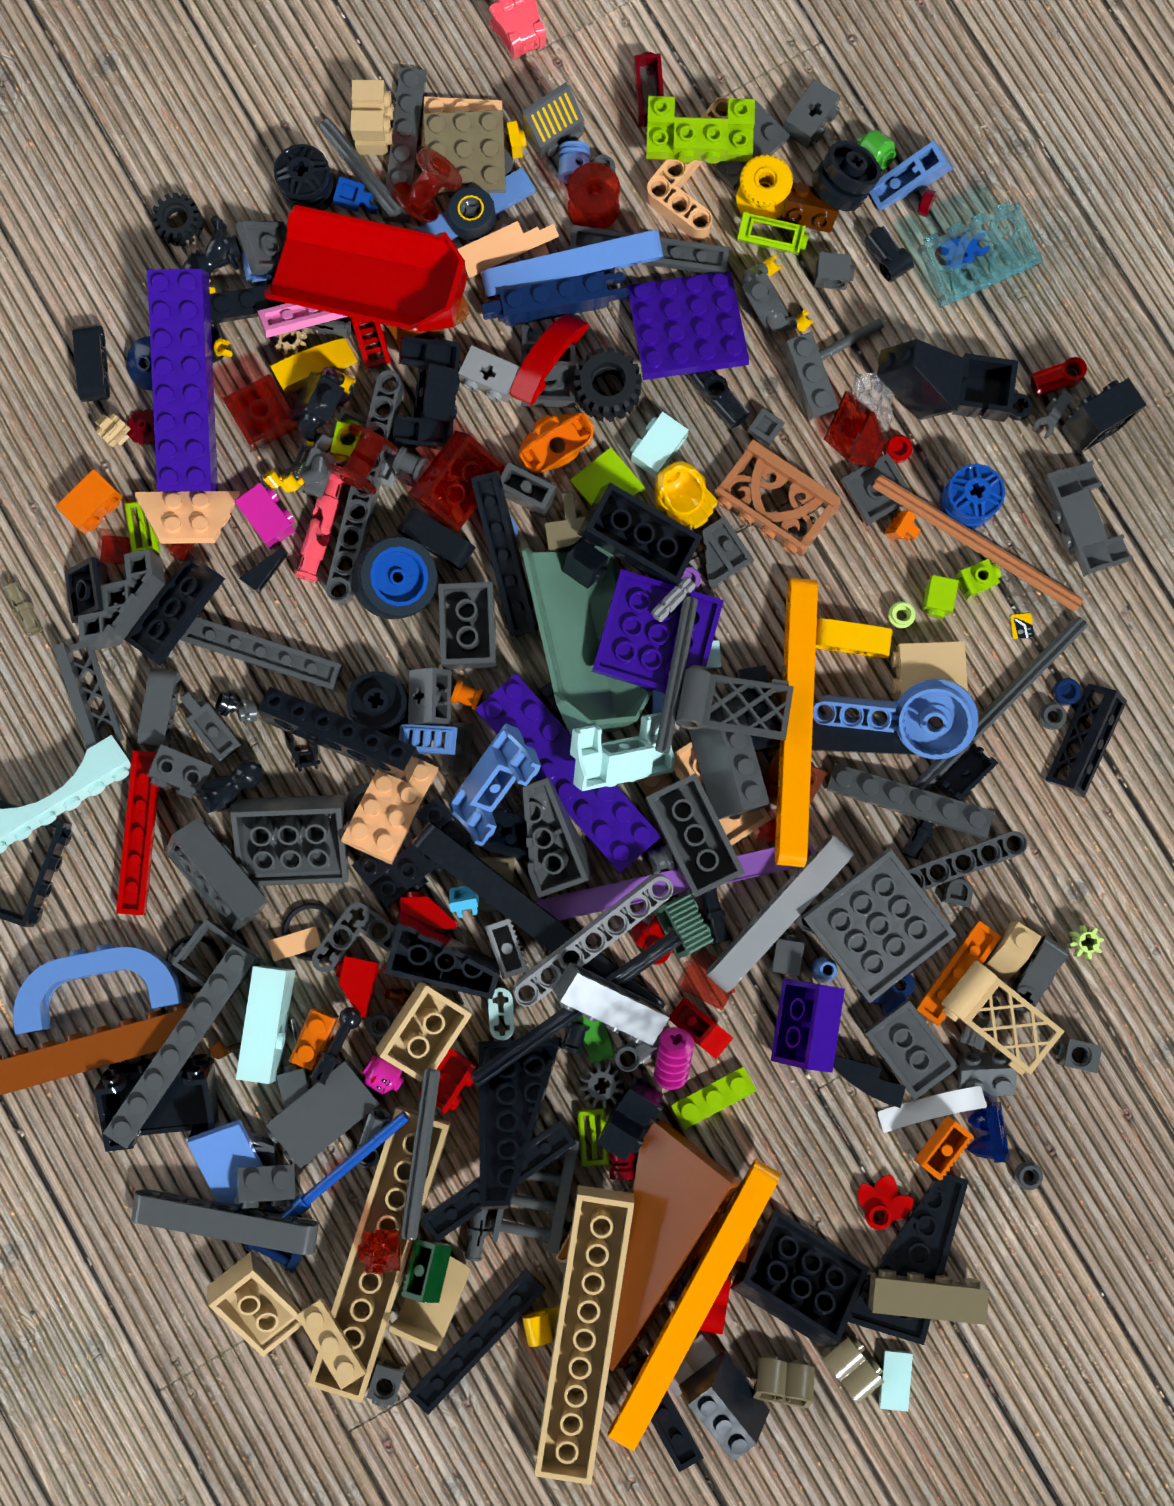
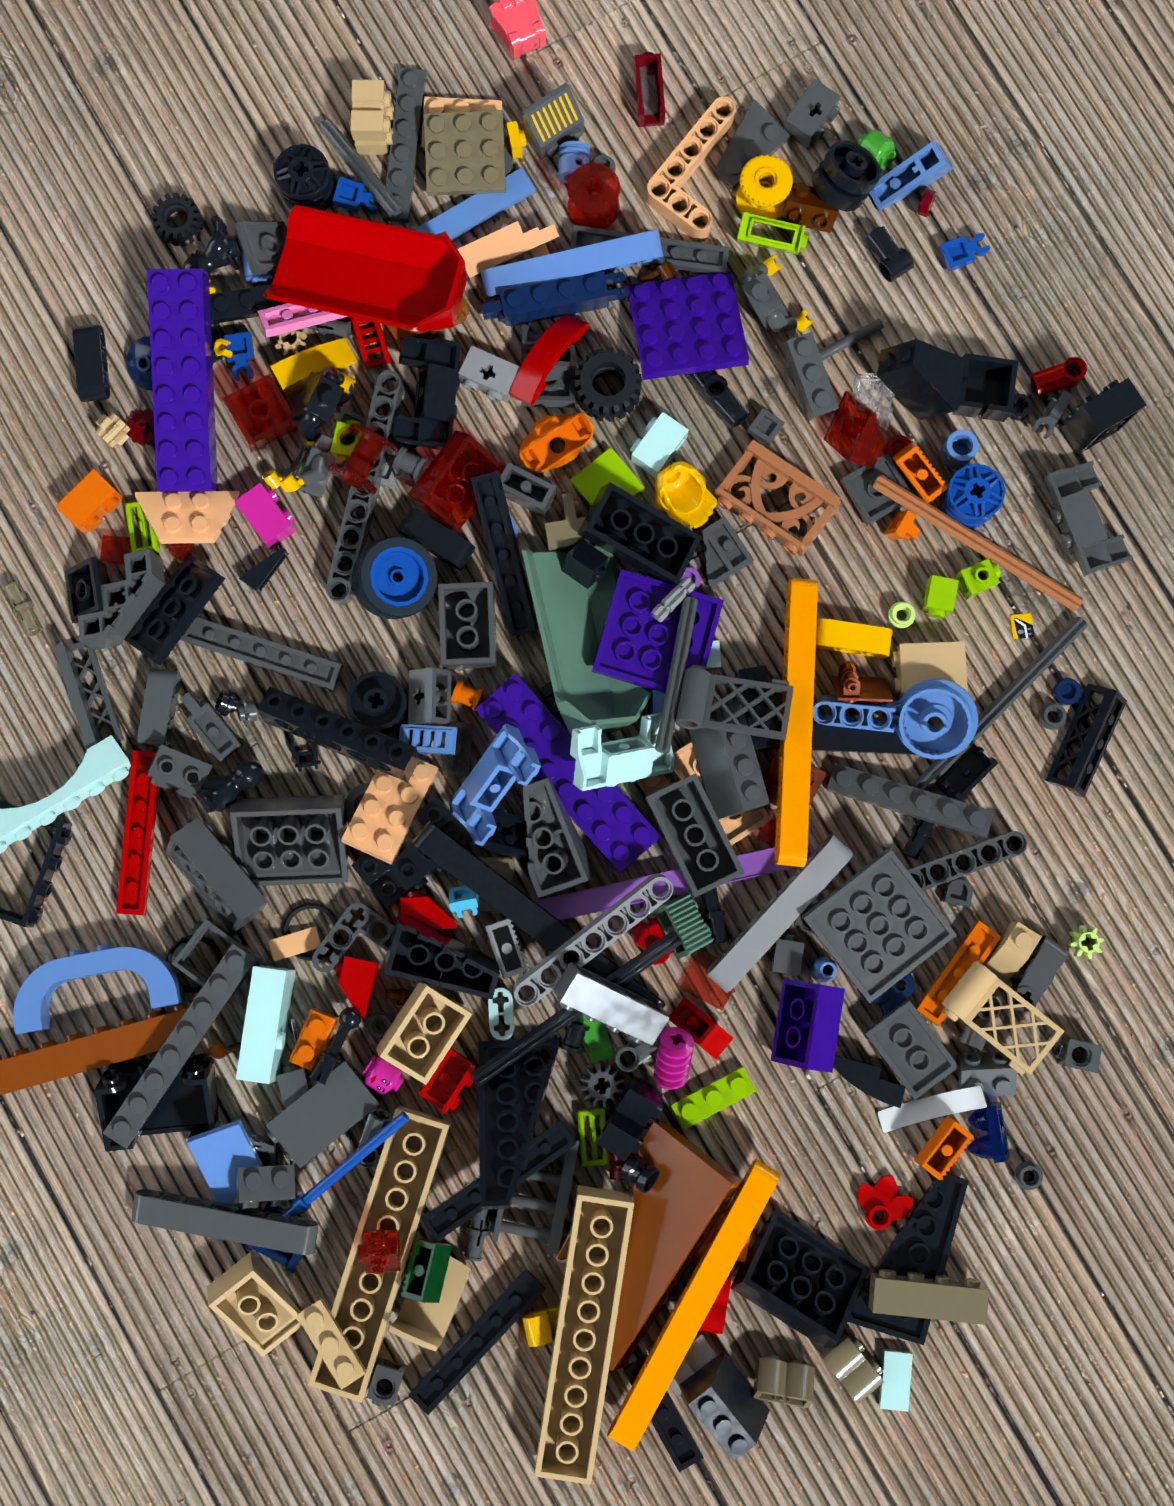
coral piece [294,474,347,582] -> none
clear red hose [393,148,462,223] -> none
dark grey axle [401,1068,440,1240] -> none
black wheel [447,186,496,241] -> none
lime bracket [646,96,755,164] -> none
dark grey wheel [646,843,675,874] -> none
dark grey brick [814,252,855,290] -> none
clear light blue fence [917,201,1044,308] -> none
none -> blue plate [224,331,255,381]
none -> black wheel [620,1154,660,1193]
none -> reddish brown hand [640,262,677,281]
none -> copper hinge [832,661,893,704]
none -> orange brick [892,442,948,503]
none -> medium blue piece [940,430,979,469]

